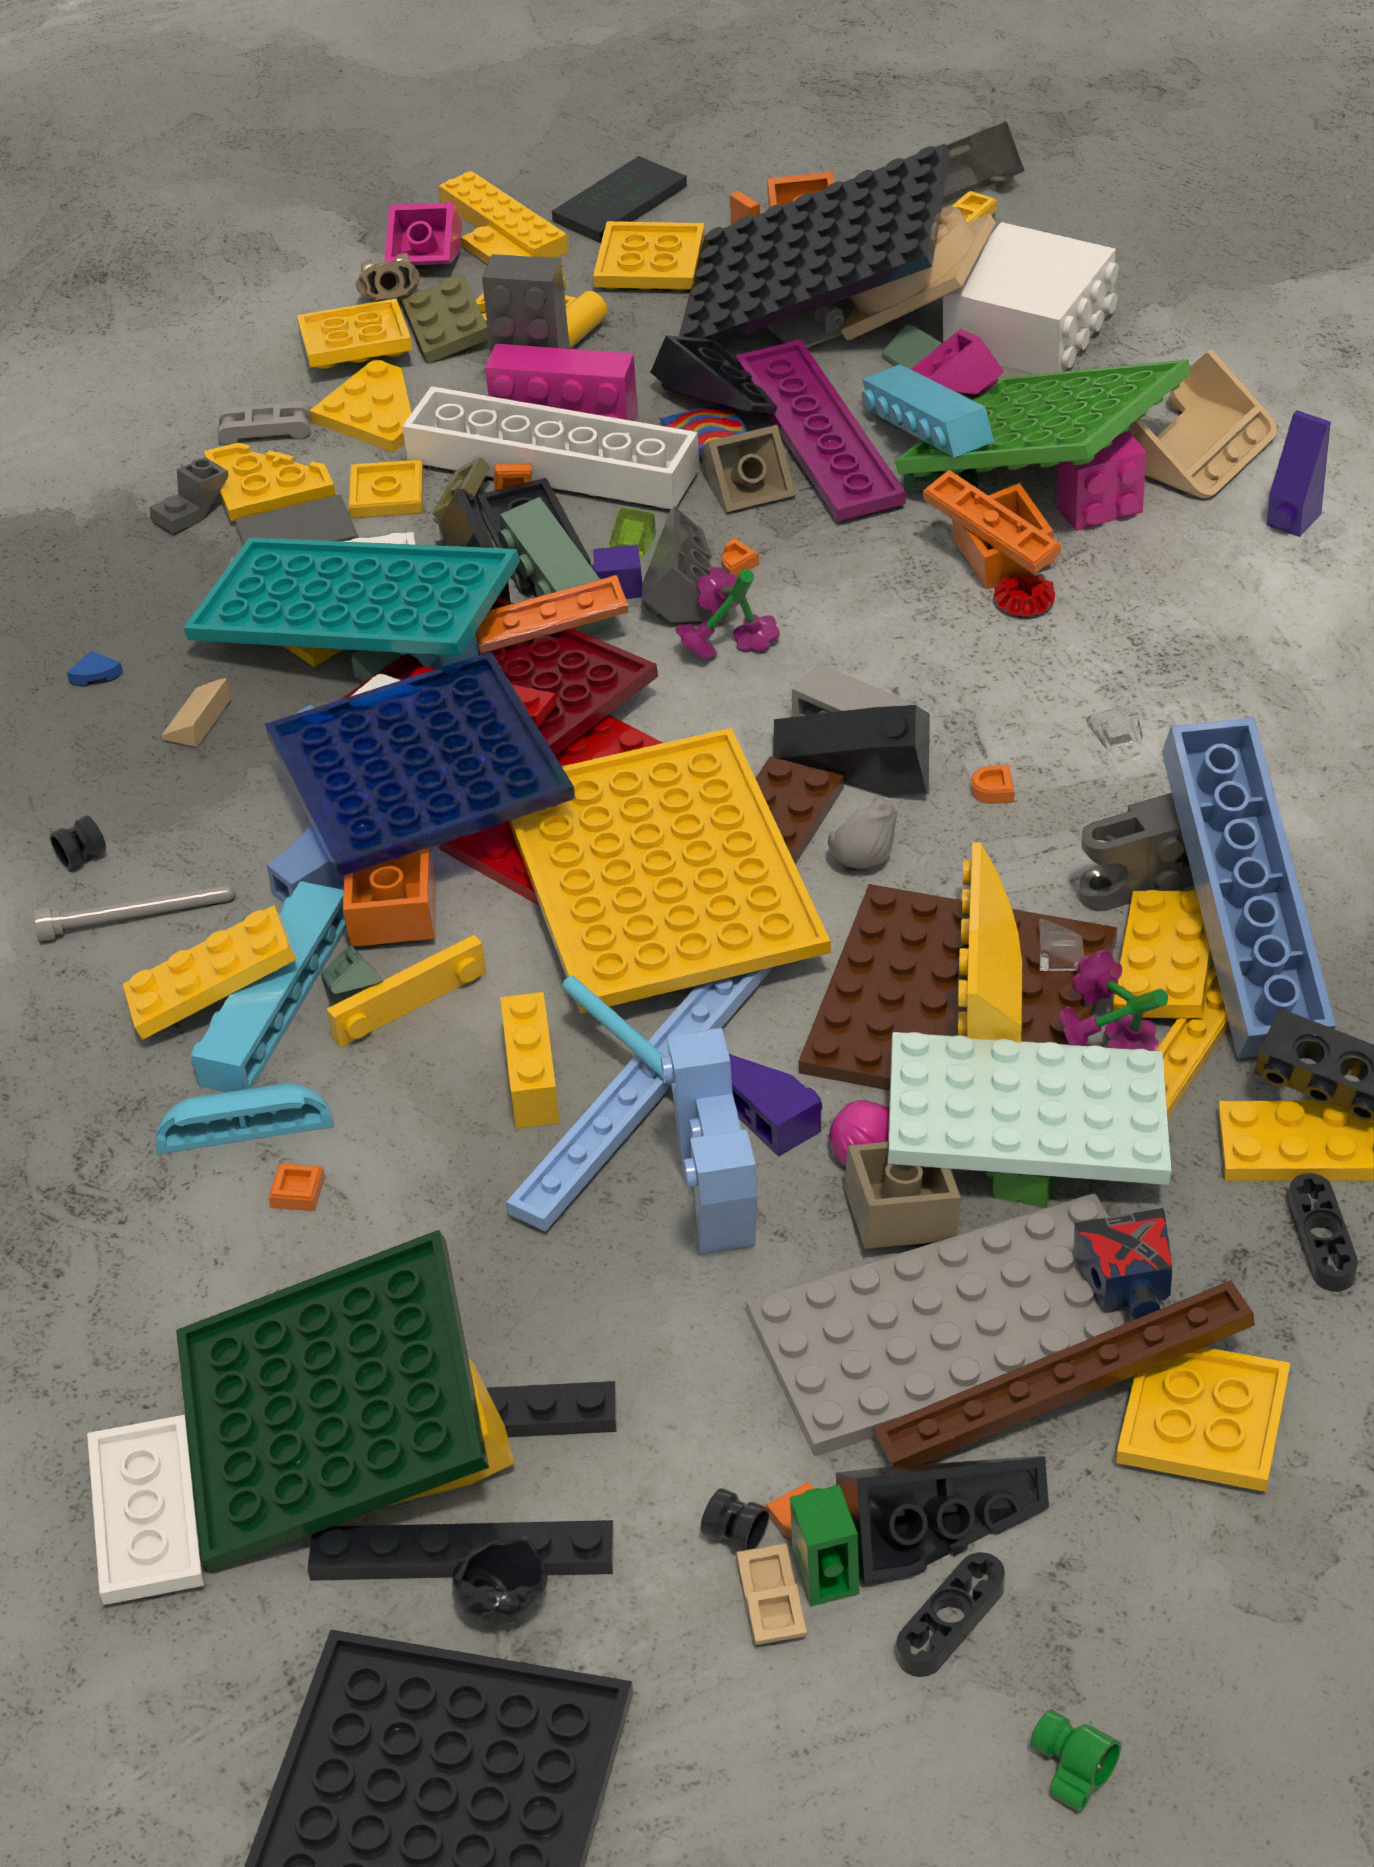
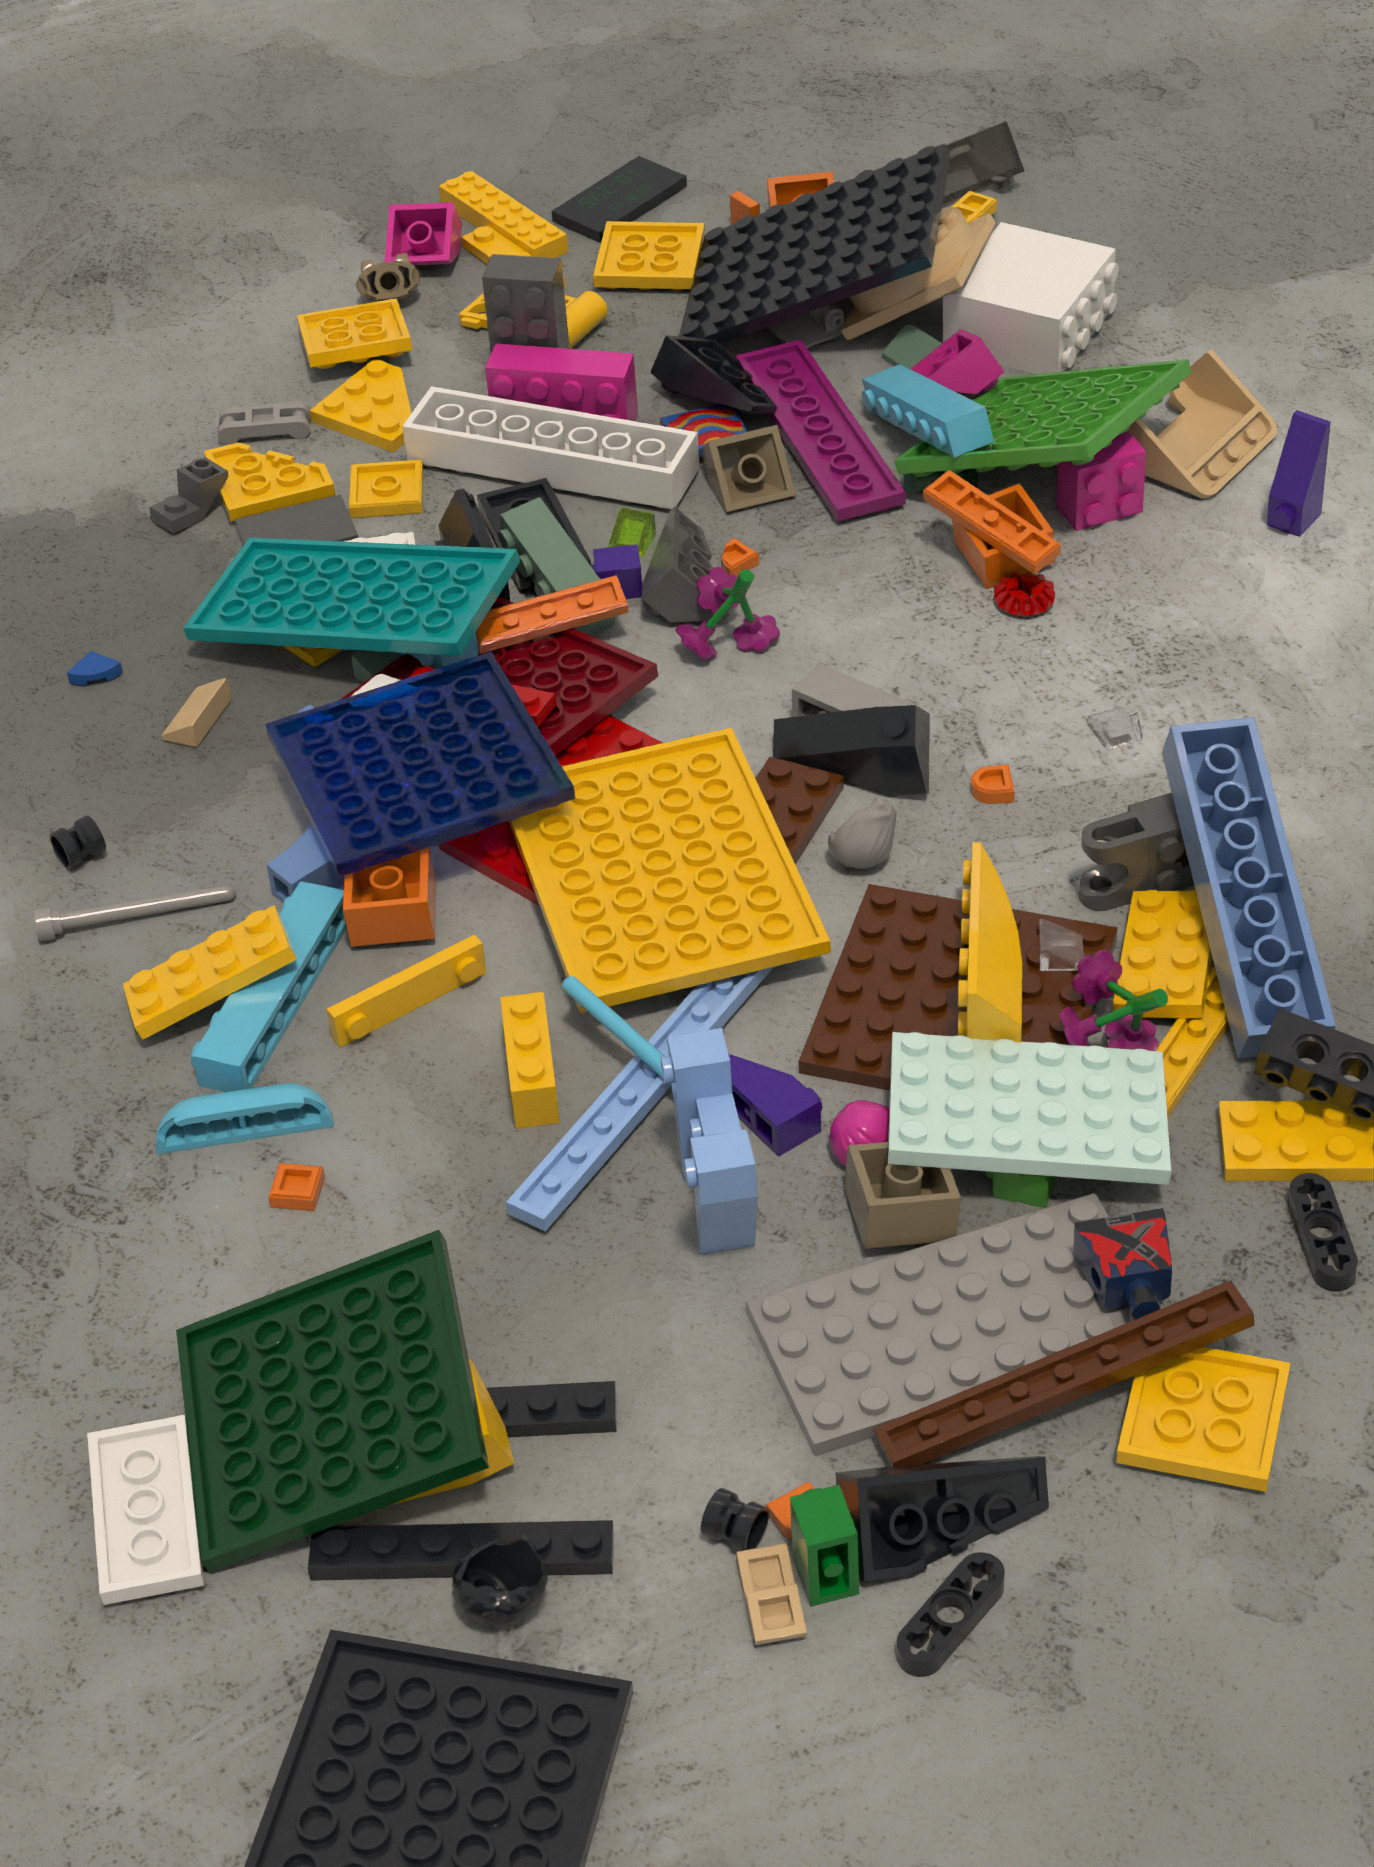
sand green slope [321,945,383,994] -> none
olive plate [402,274,489,364] -> none
olive plate [432,457,490,522] -> none
orange tile [493,463,532,490] -> none
green piece [1031,1709,1121,1812] -> none

